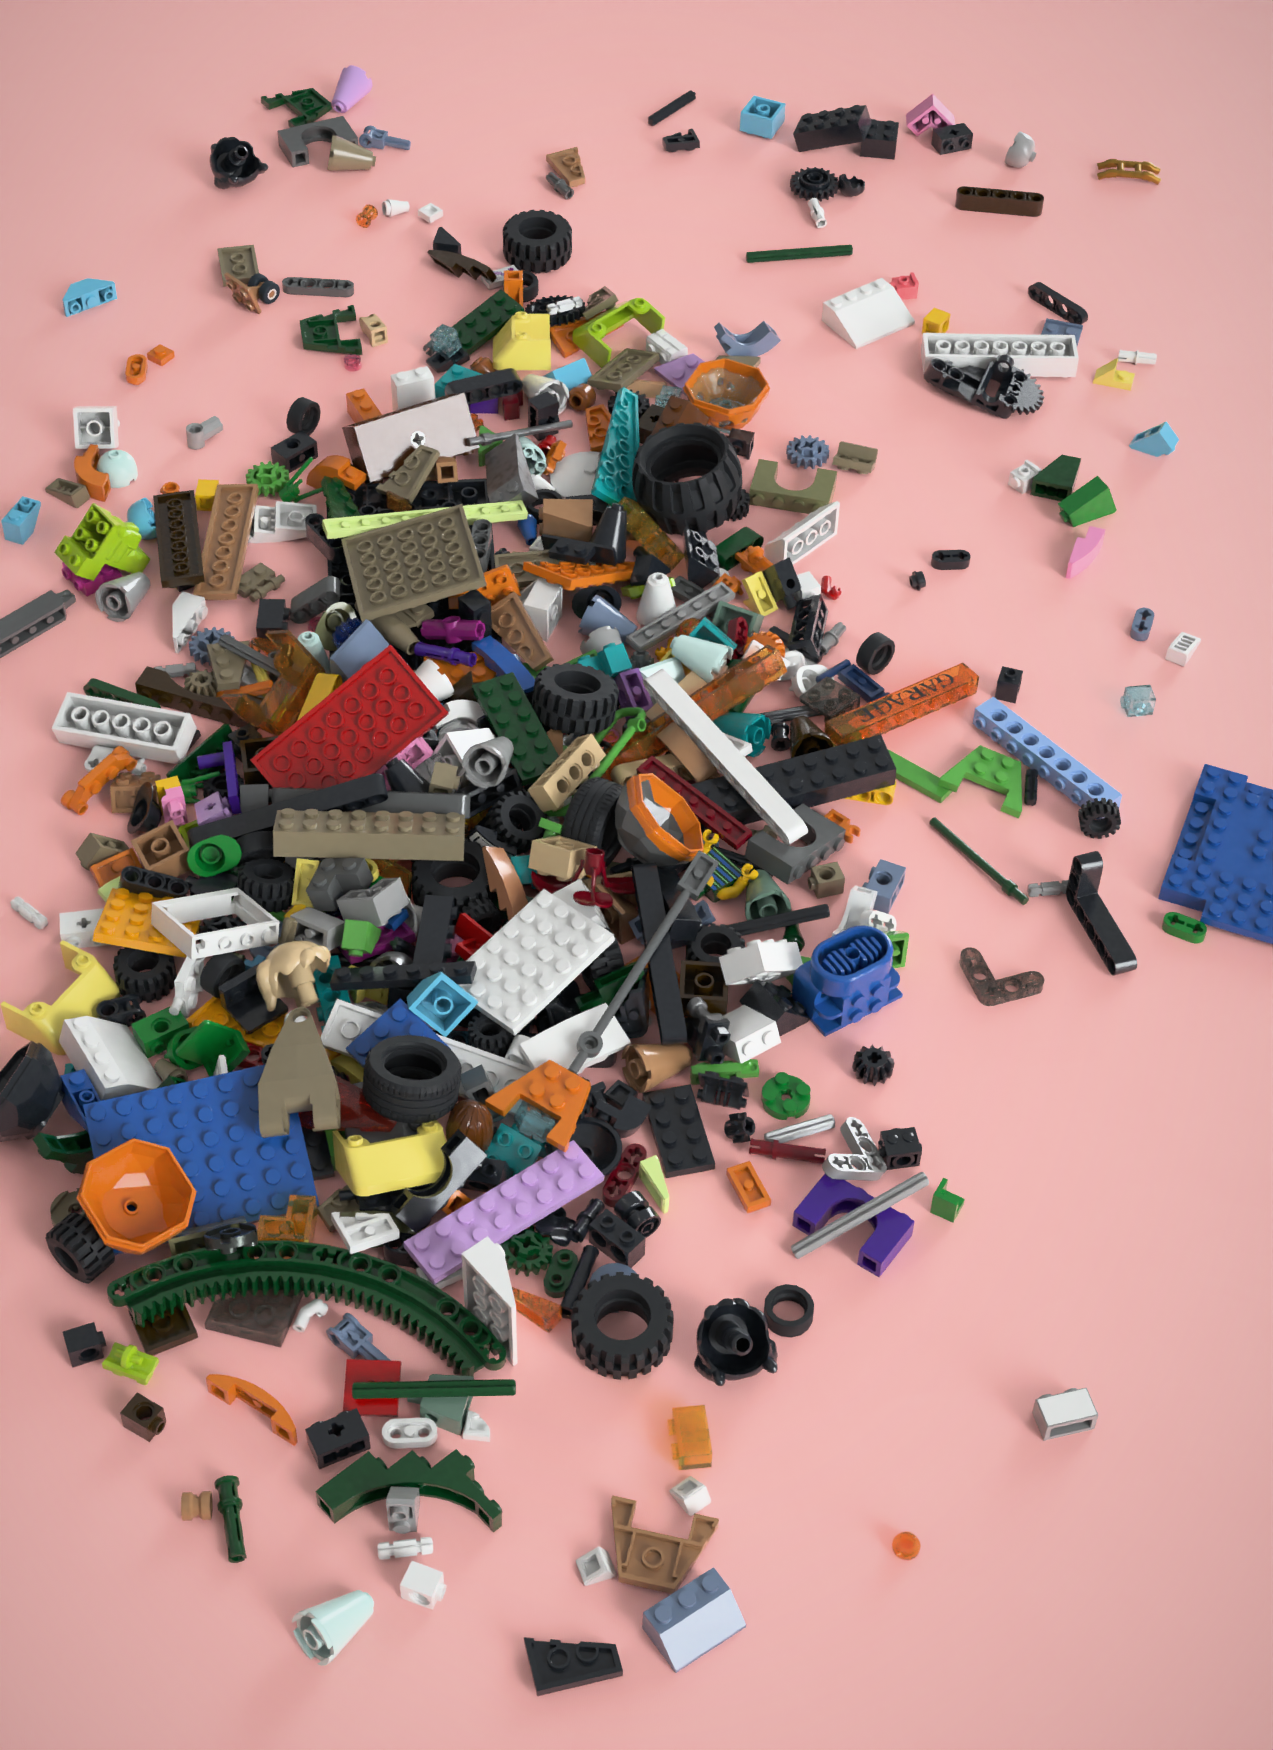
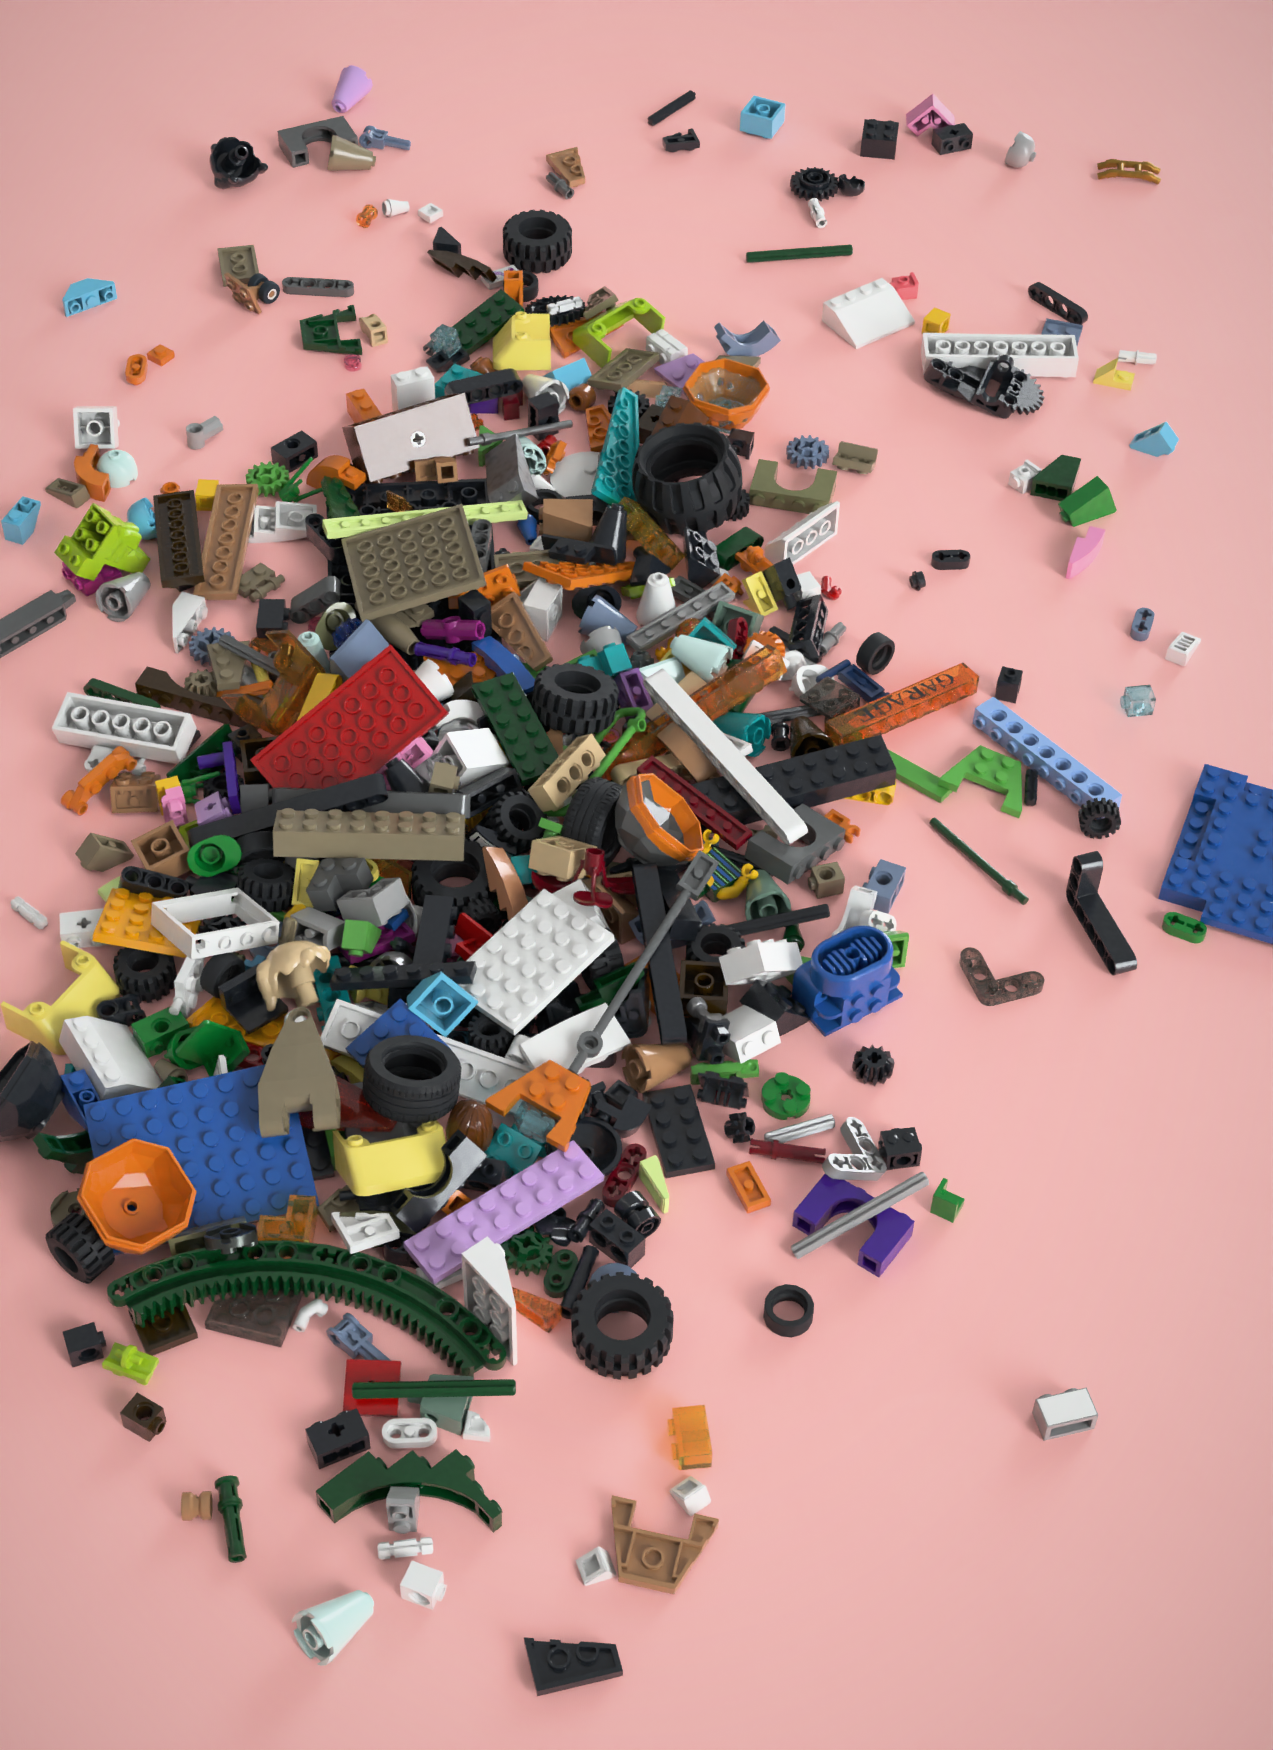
orange plate [89,847,142,888] -> none
black piece [127,782,162,834] -> none
light grey axle [154,662,197,678] -> none
orange slope [206,1374,298,1446] -> none
dark green wing [261,88,332,128] -> none
black tyre [286,397,321,435] -> none
dark tan wing [375,445,440,504] -> none
dark grey slope [461,1064,507,1123] -> none
light grey cone [462,736,514,788] -> none
slope [642,1567,746,1673] -> none
black piece [694,1298,778,1386] -> none
black brick [793,105,872,152] -> none
clear orange plate [892,1531,921,1560] -> none
dark brown beam [955,186,1044,217] -> none
light grey axle [1027,880,1068,897] -> none

